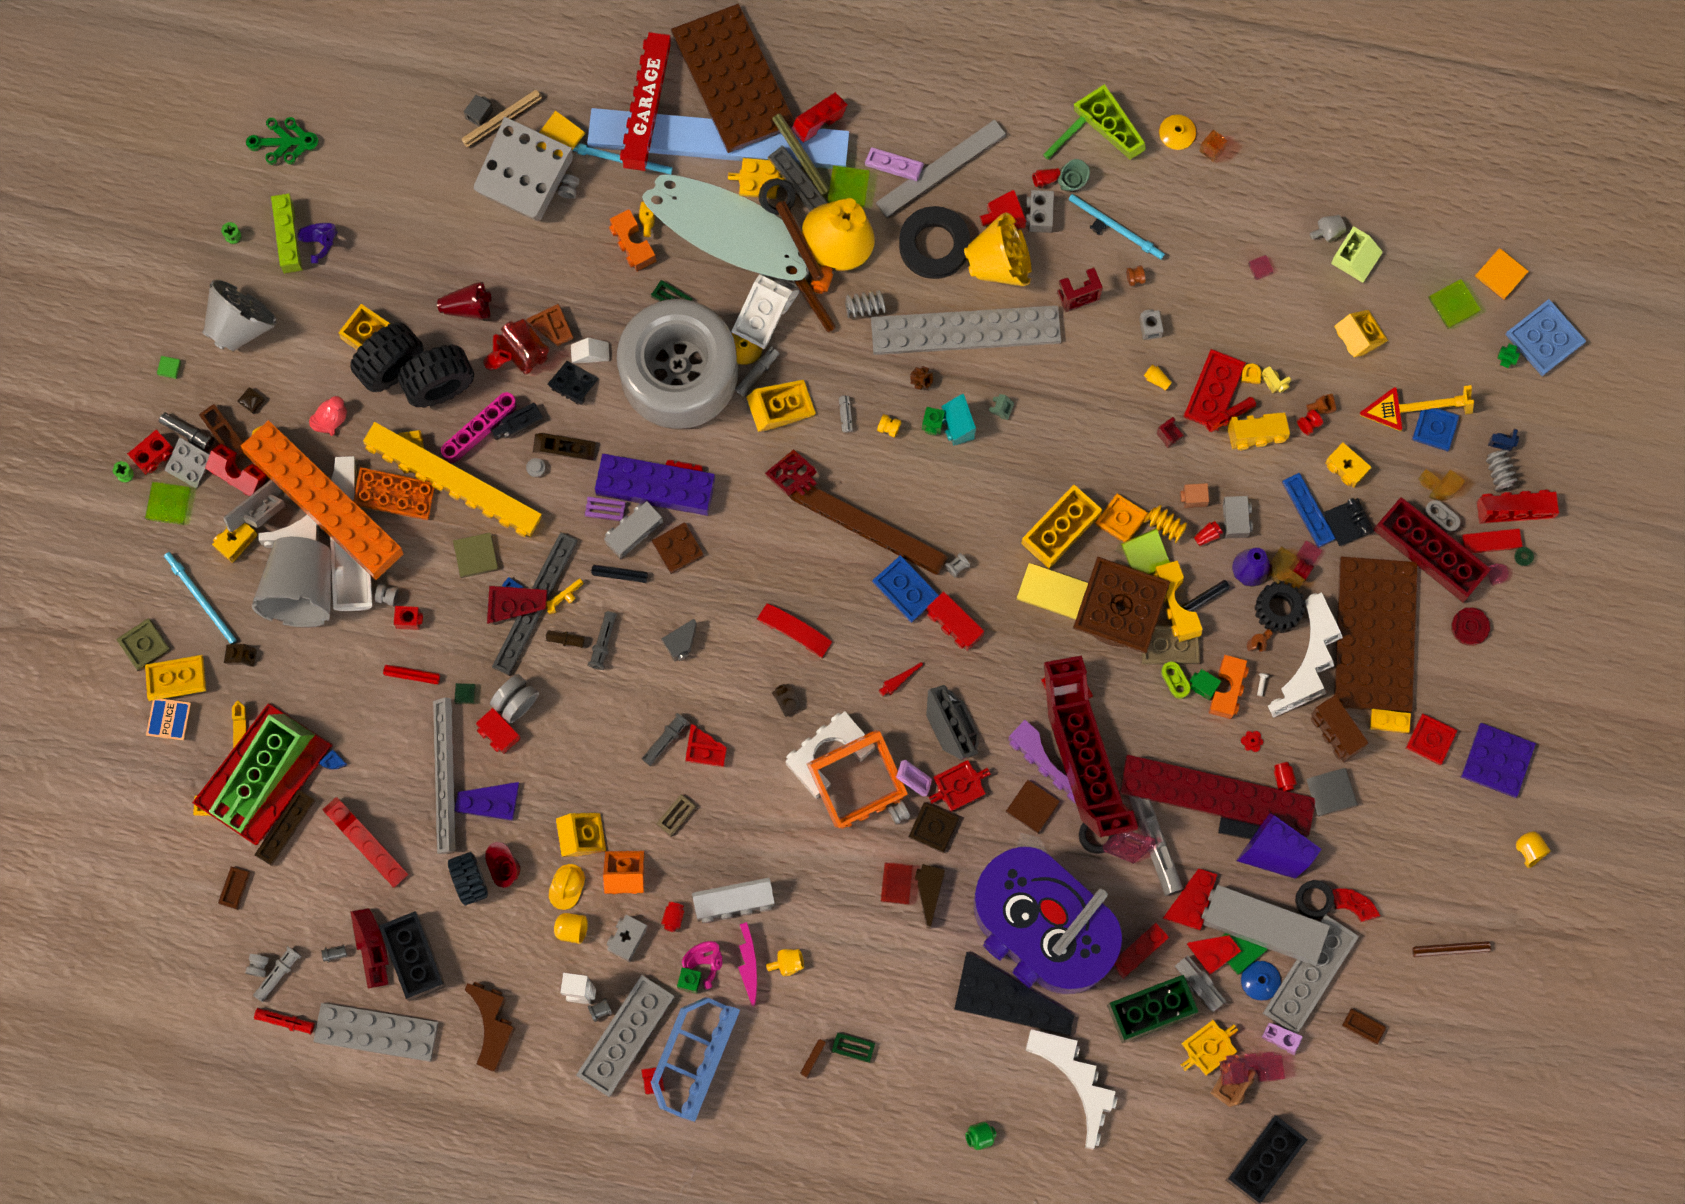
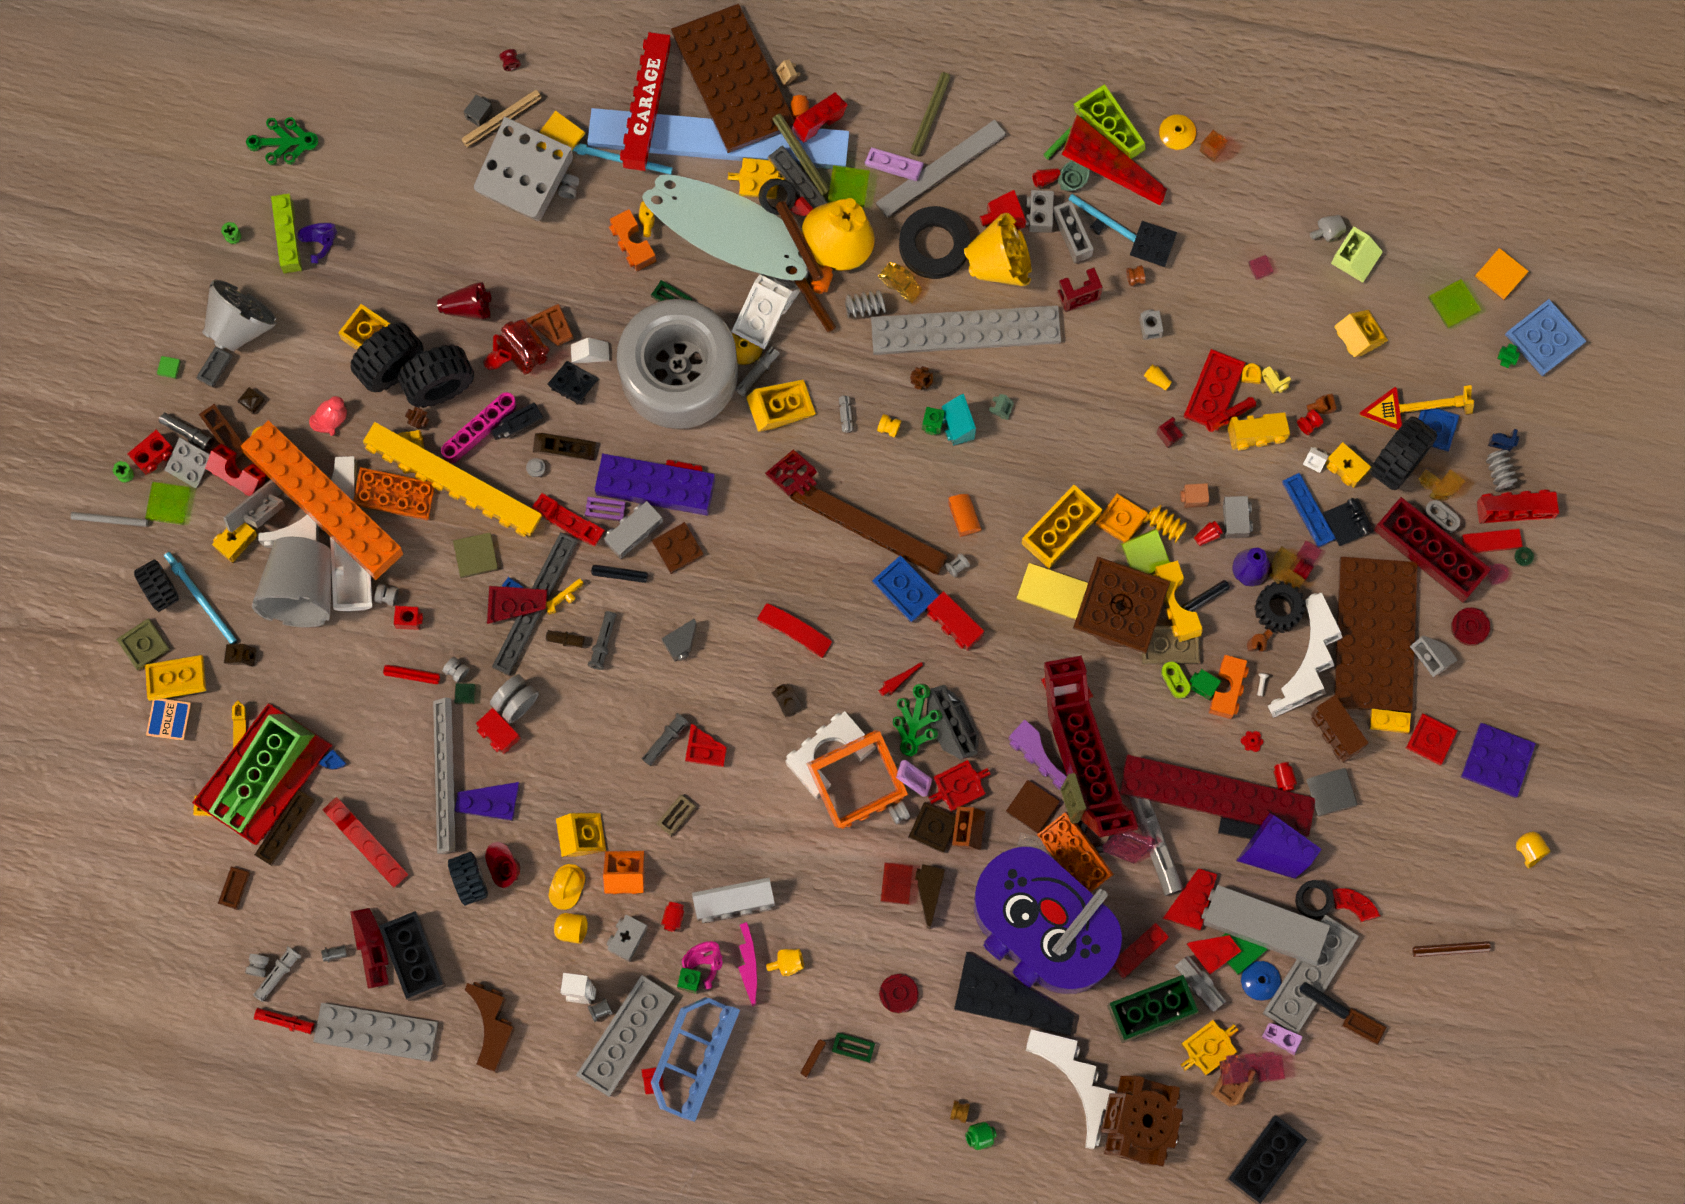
none -> light grey bar [71,512,148,527]
none -> black tyre [134,559,179,612]
none -> dark grey plate [196,346,233,388]
none -> reddish brown gear [405,407,430,429]
none -> light grey wheel [442,656,470,683]
none -> dark red wheel [499,49,521,71]
none -> red slope [532,493,605,547]
none -> tan tile [776,59,801,86]
none -> orange brick [791,95,809,121]
none -> red tile [791,196,813,216]
none -> clear yellow brick [878,262,923,303]
none -> dark red tile [879,974,918,1014]
none -> green plant [892,684,942,756]
none -> olive axle [910,72,950,156]
none -> orange brick [948,494,982,537]
none -> pearl gold wheel [950,1100,970,1123]
none -> dark orange brick [952,807,986,850]
none -> orange tile [1037,812,1114,892]
none -> light grey brick [1053,201,1094,263]
none -> olive tile [1060,773,1086,824]
none -> red wing [1062,115,1167,205]
none -> reddish brown piece [1101,1076,1183,1167]
none -> black hinge [1130,221,1177,267]
none -> black axle [1299,982,1349,1019]
none -> white tile [1303,447,1328,473]
none -> black tyre [1370,416,1438,490]
none -> light grey slope [1410,635,1457,677]

